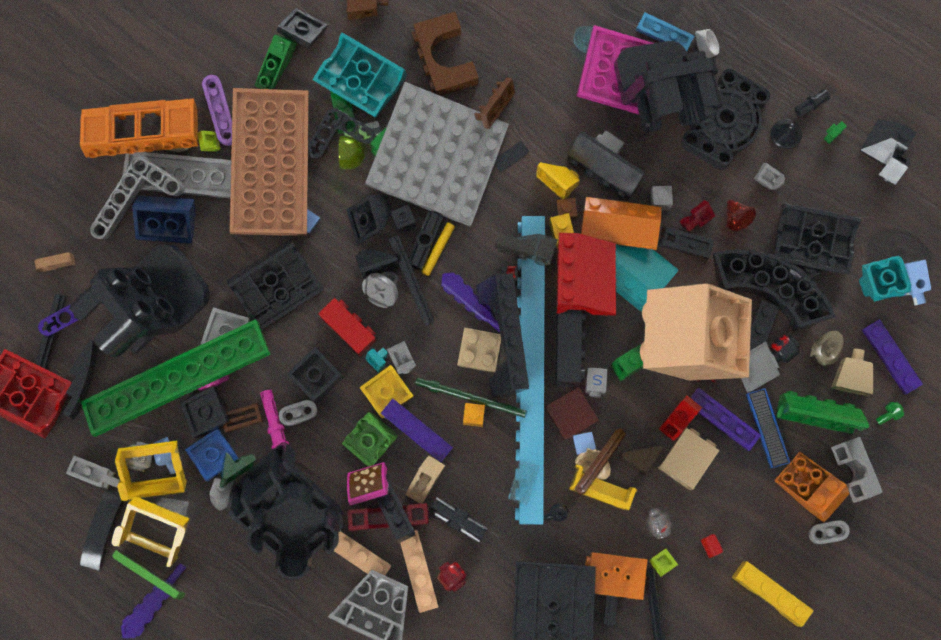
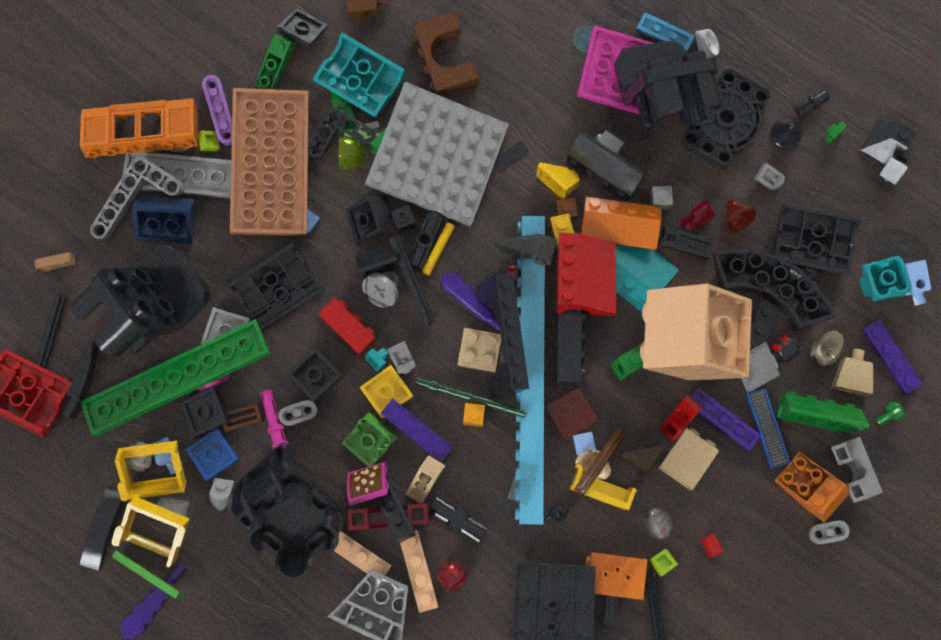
dark purple beam [38,304,79,336] -> none
light grey hinge [66,456,121,489] -> none
dark green slope [220,452,256,487] -> none
reddish brown plate [474,77,515,129] -> none
light grey brick [585,368,607,397] -> none
yellow arch [731,561,814,627] -> none

